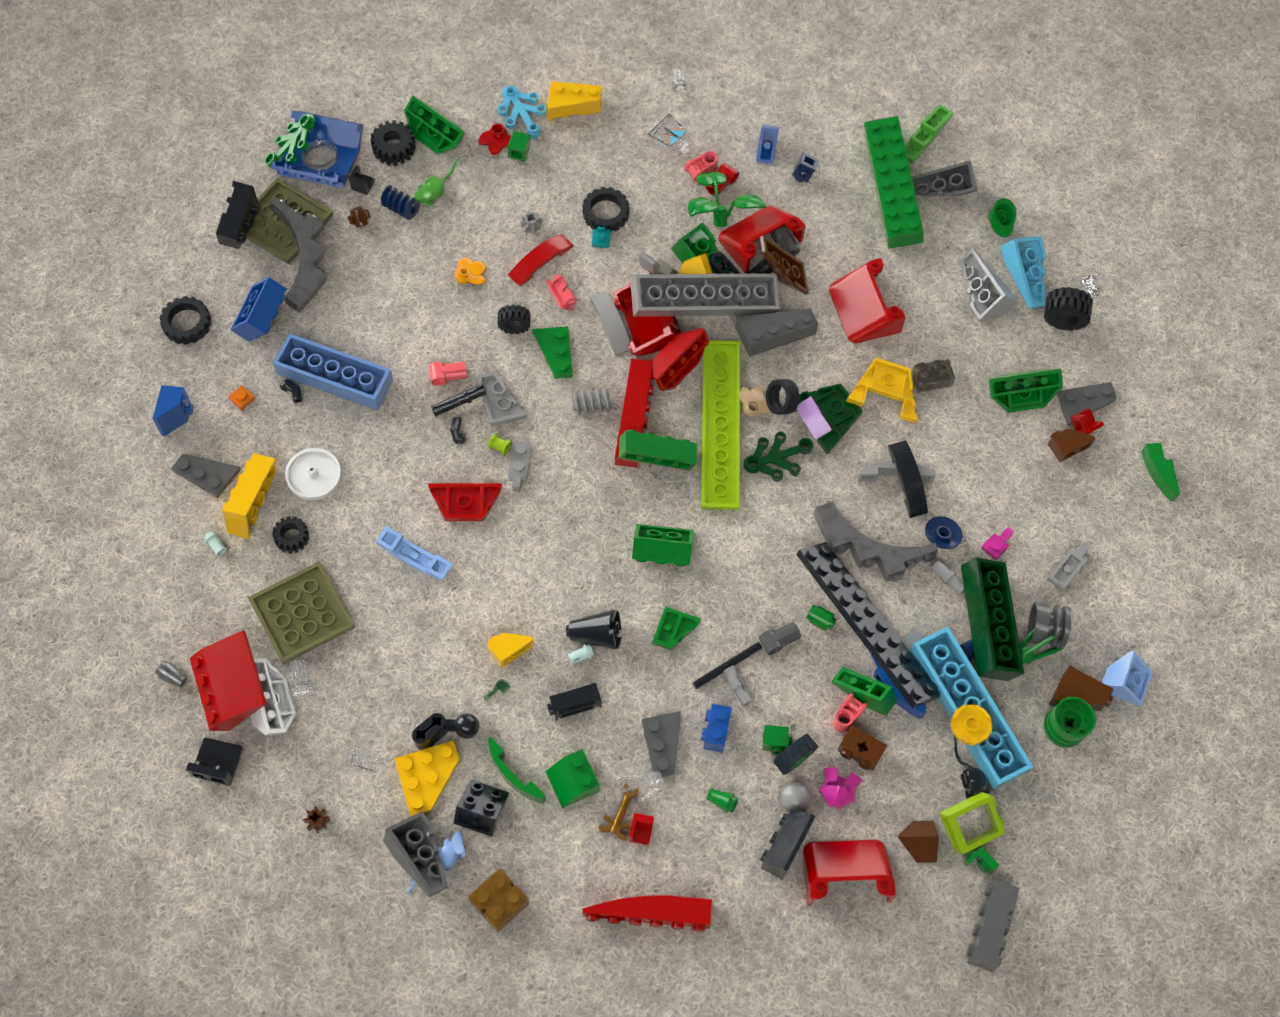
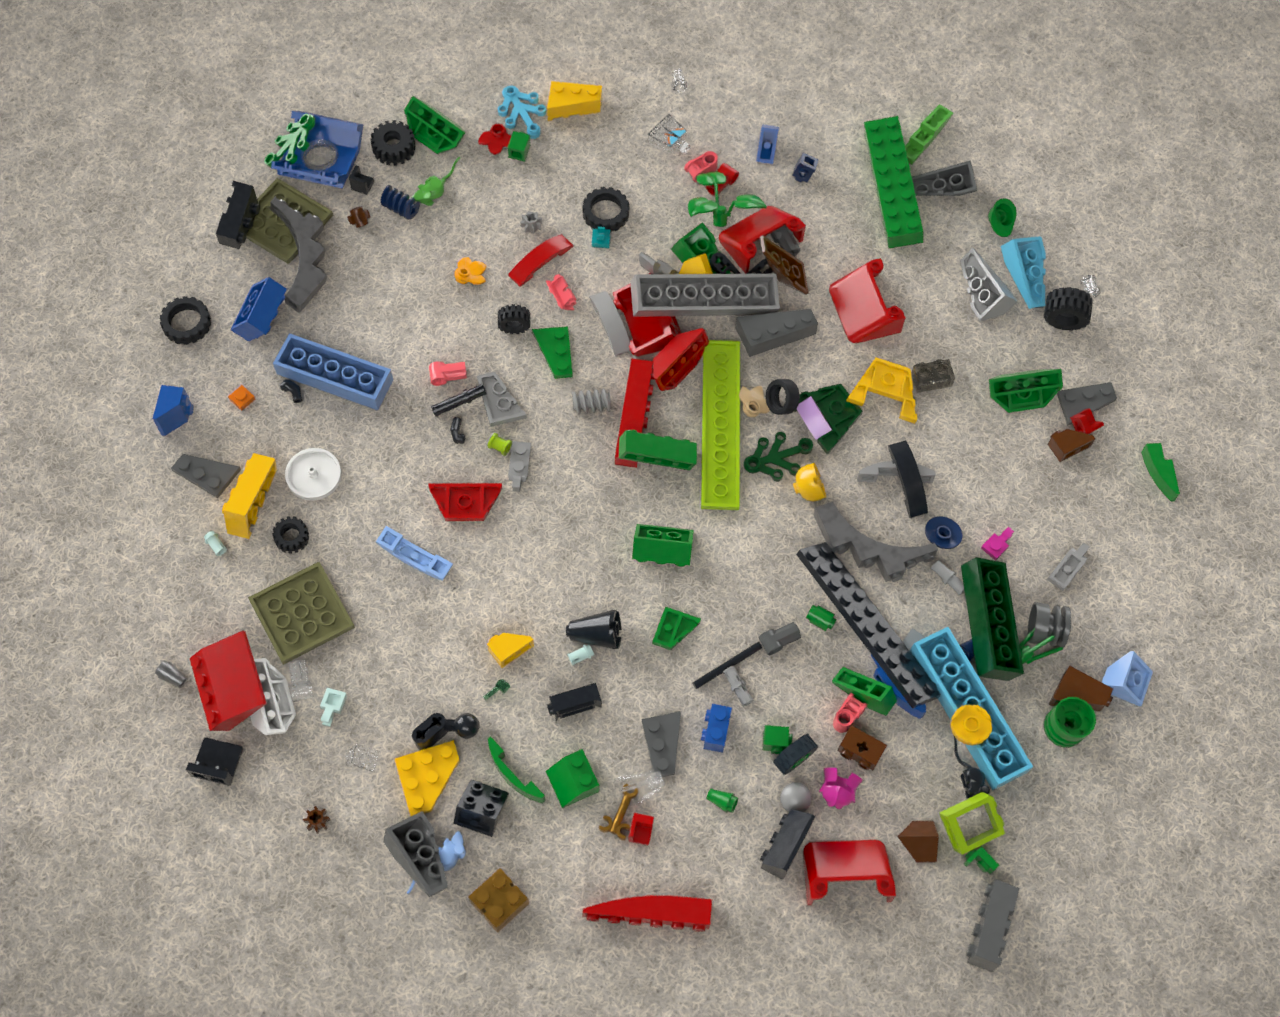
none -> light aqua plate [320,688,347,727]
none -> yellow cylinder [793,463,827,502]

